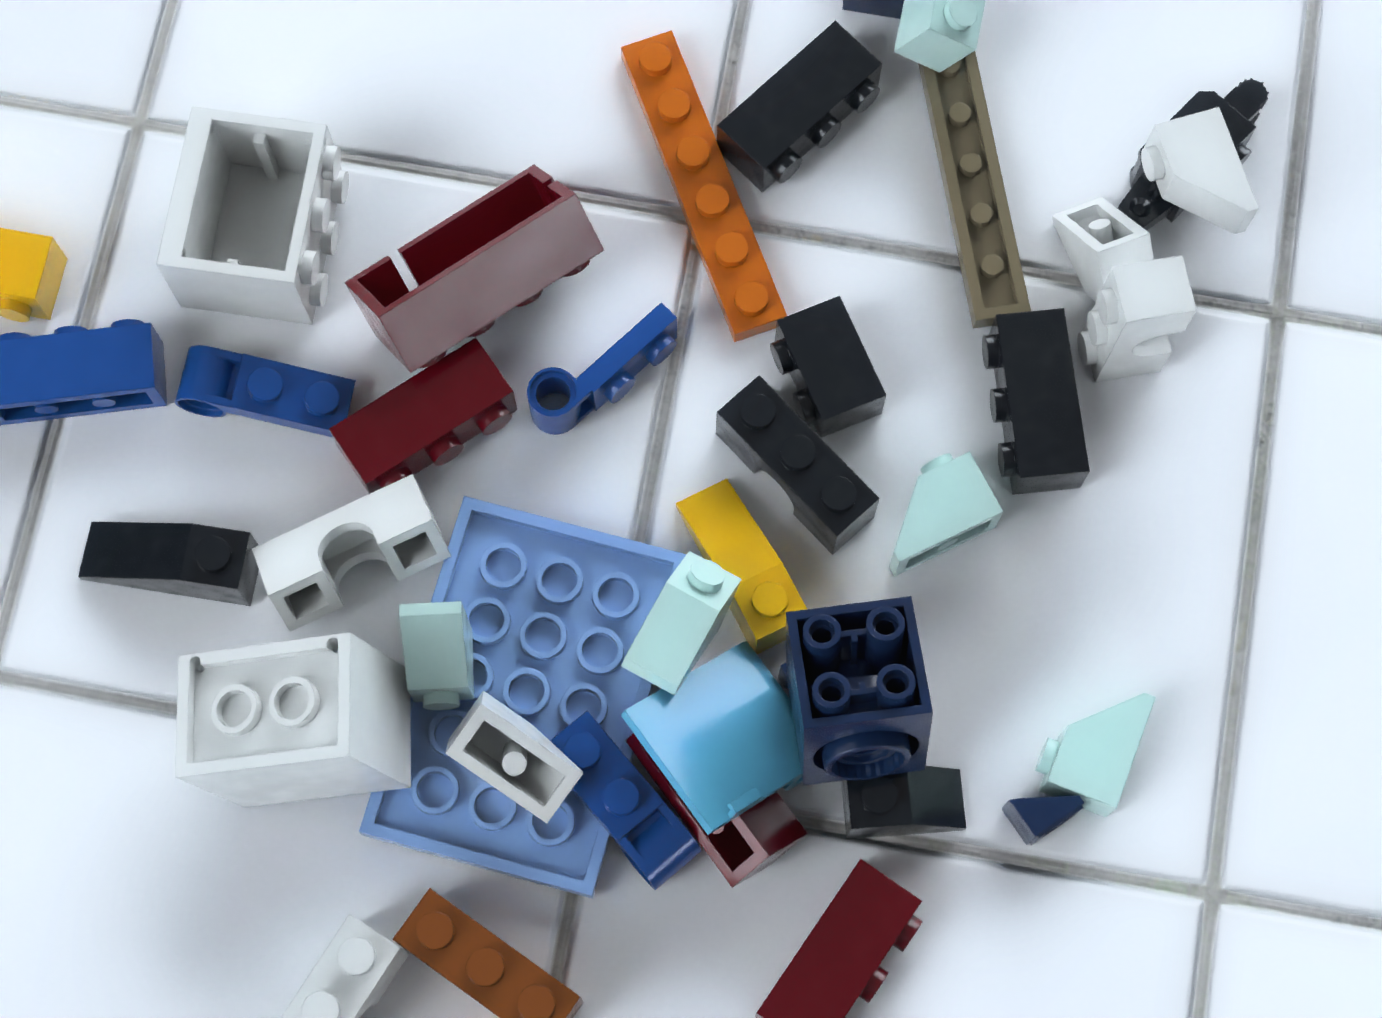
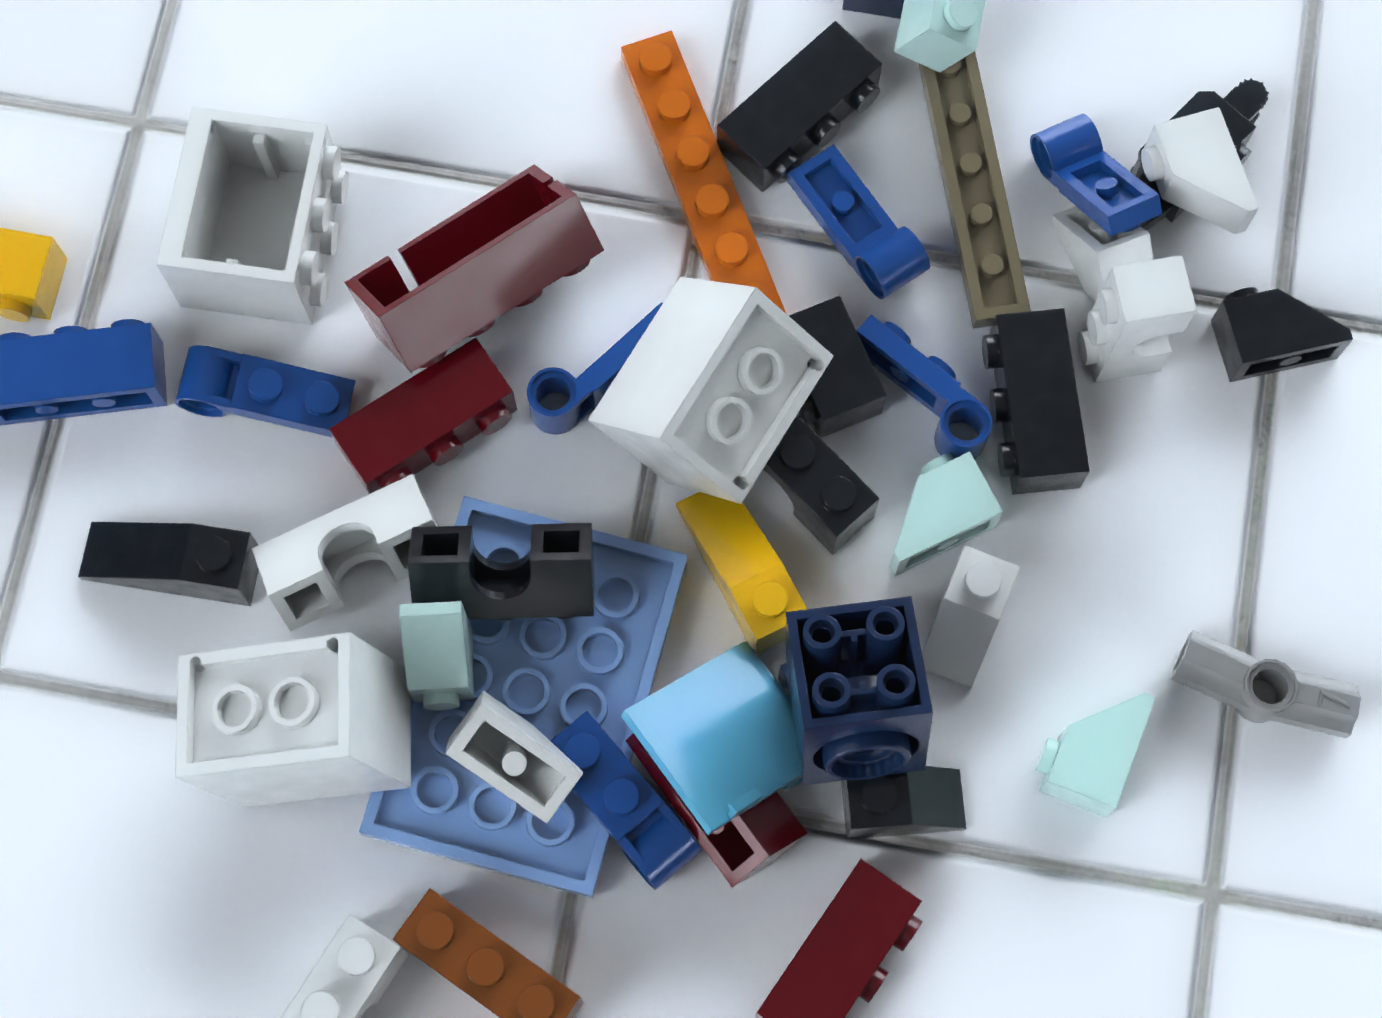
light aqua slope [621,551,742,695] -> none
dark blue slope [1002,795,1084,845] -> none
none -> black arch [407,523,595,620]
none -> white container [588,277,833,504]
none -> blue plate [787,144,930,299]
none -> blue plate [857,315,992,460]
none -> white slope [922,545,1020,689]
none -> blue plate [1030,113,1162,236]
none -> light grey piece [1170,630,1361,738]
none -> black slope [1211,287,1353,382]

